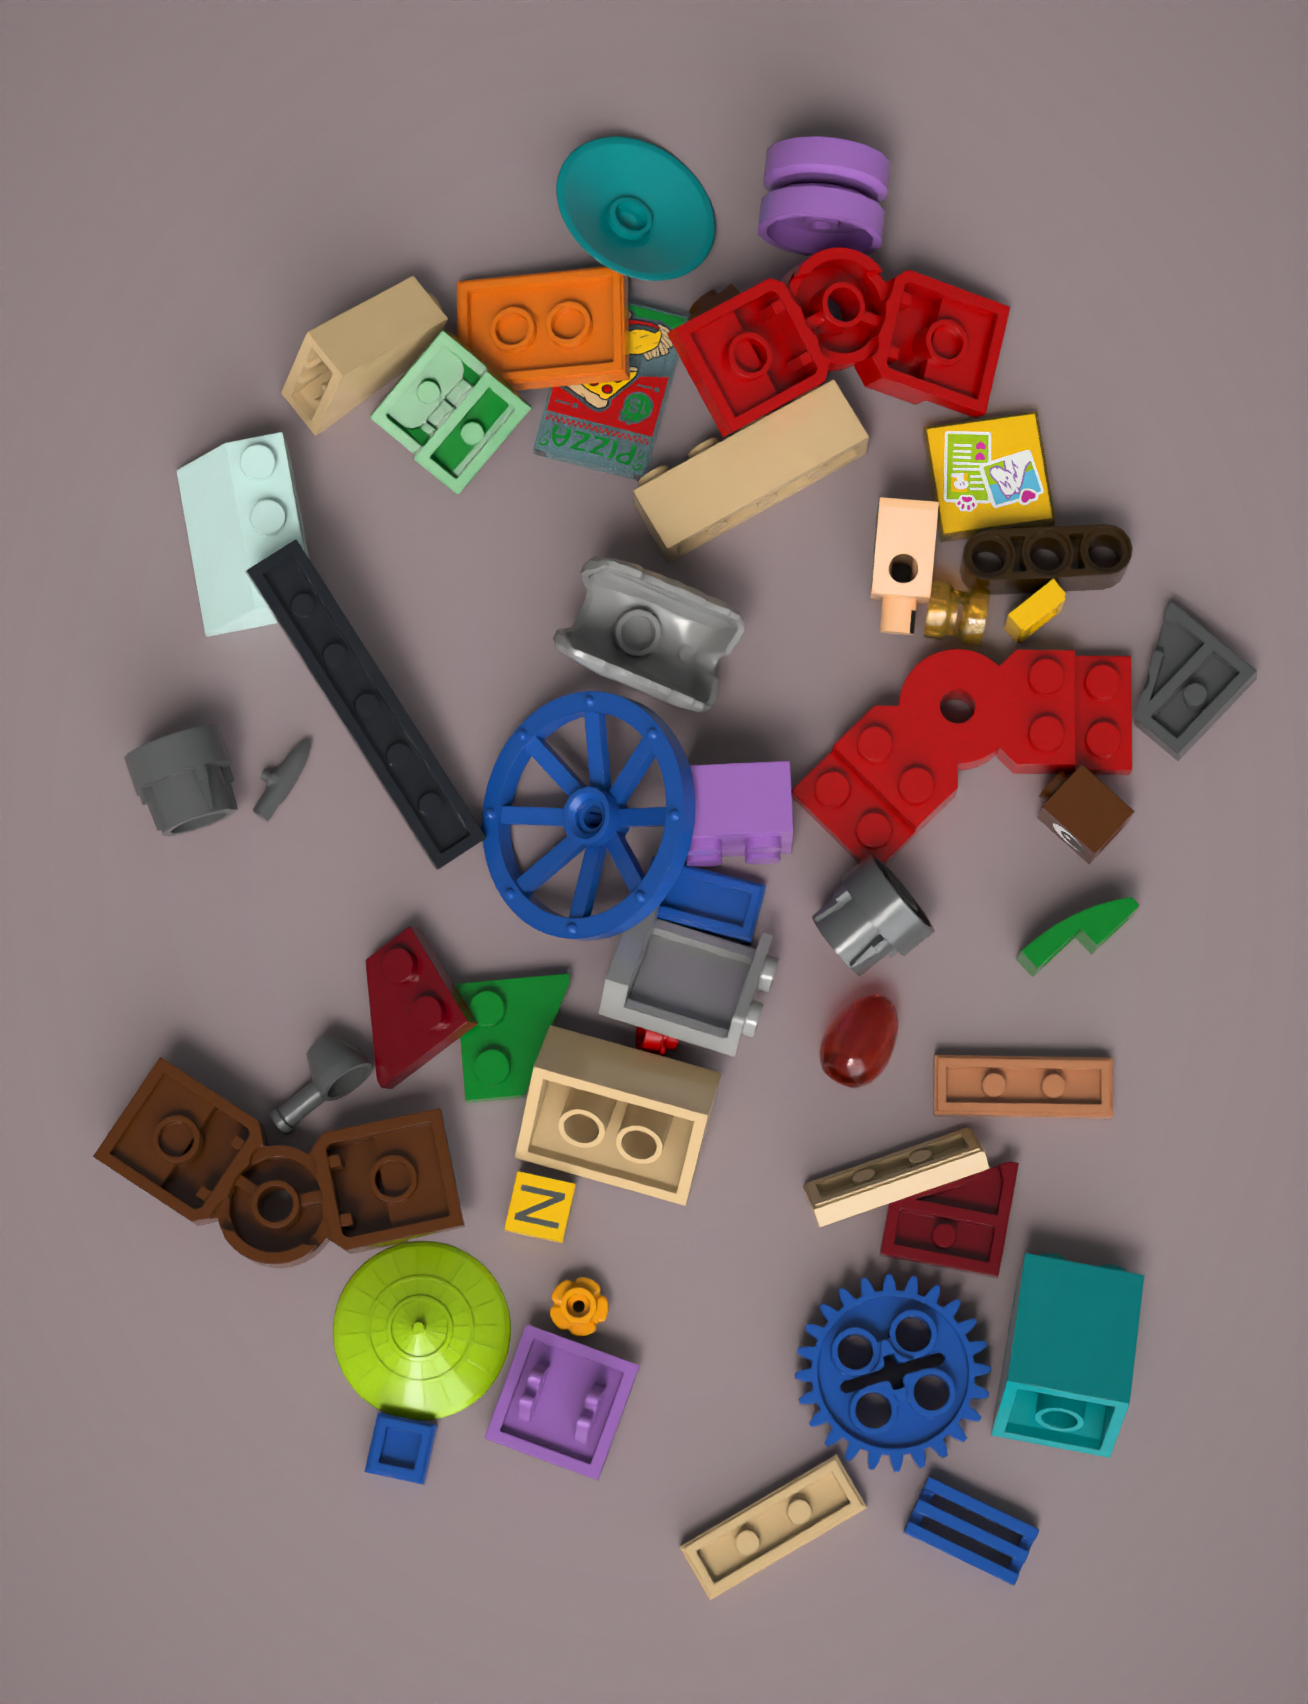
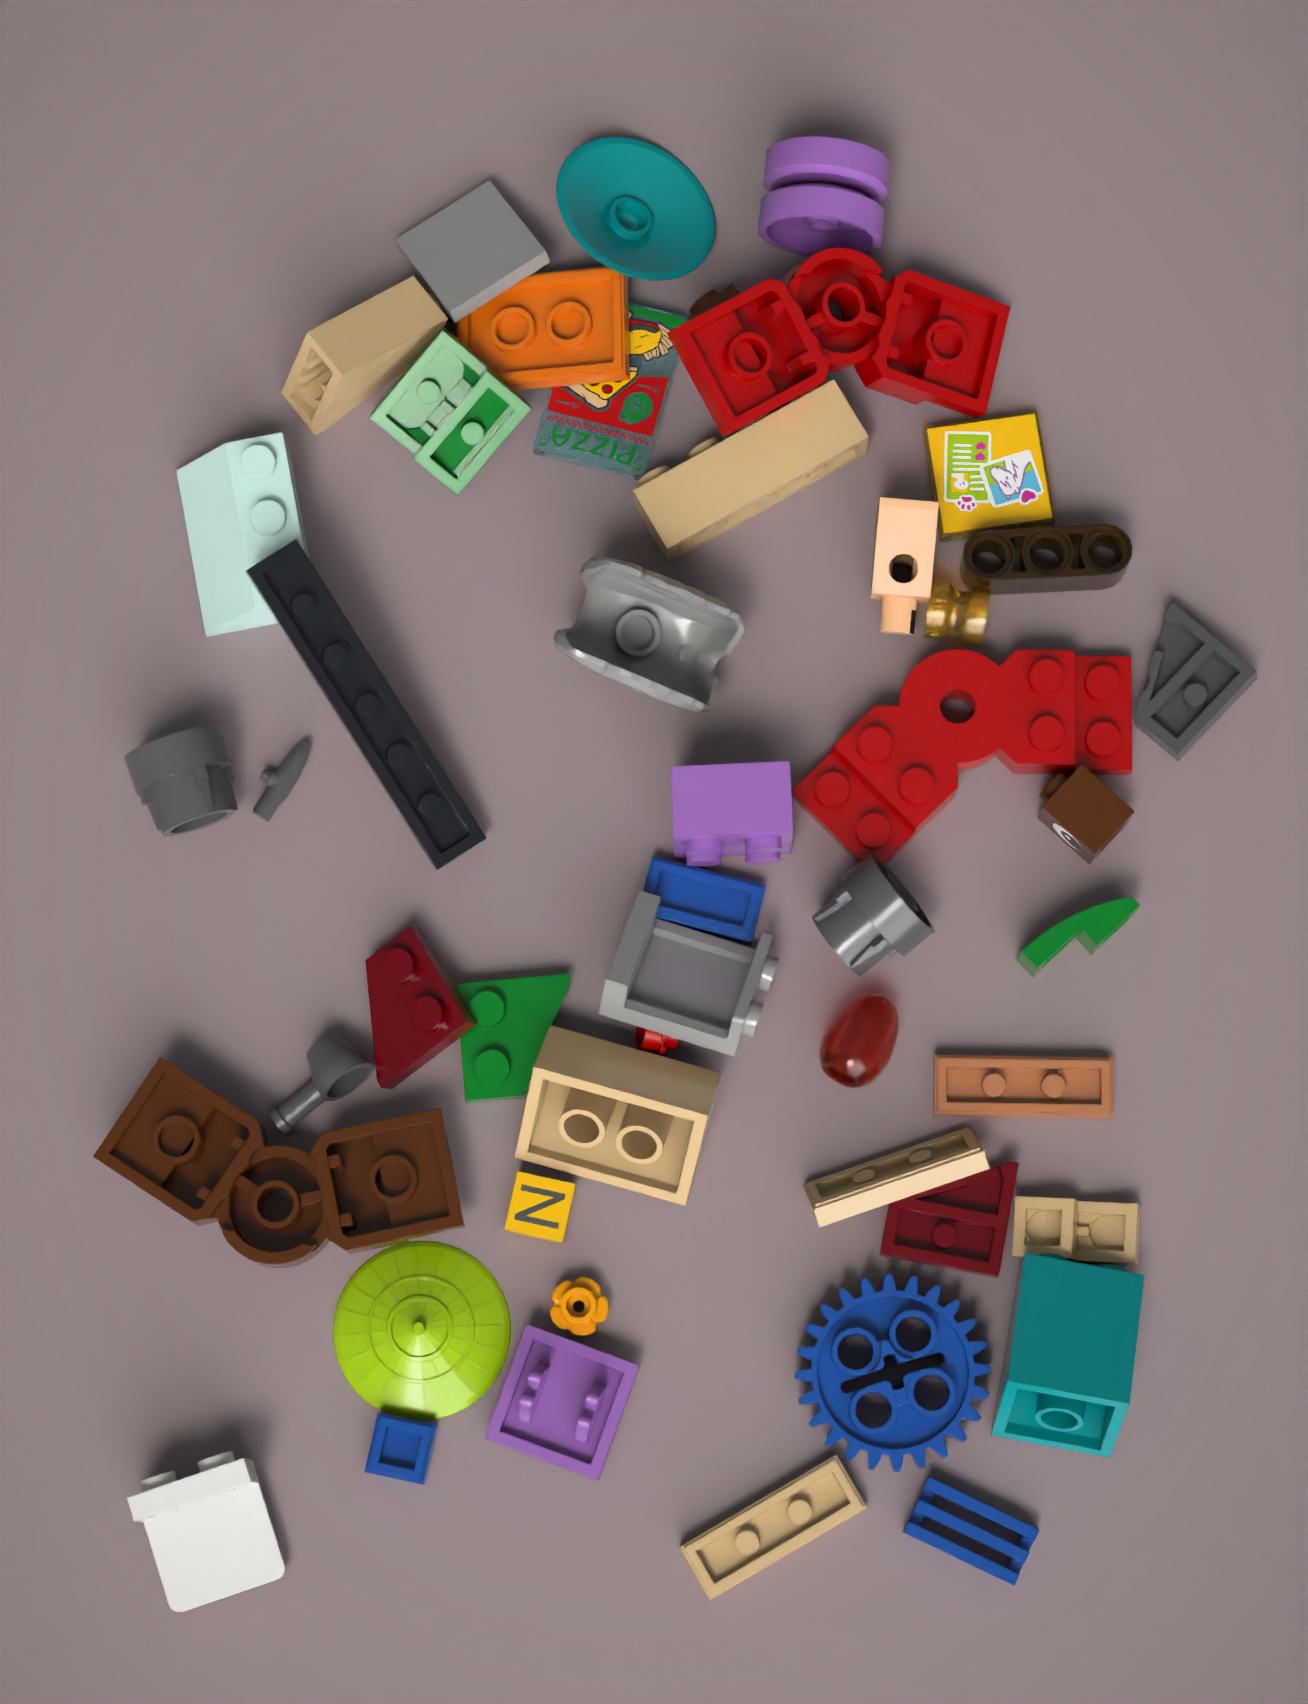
blue wheel [482,691,695,941] -> none
yellow tile [1004,579,1066,643] -> none
none -> white bracket [127,1451,286,1612]
none -> light grey tile [395,180,550,323]
none -> tan slope [1012,1196,1141,1266]

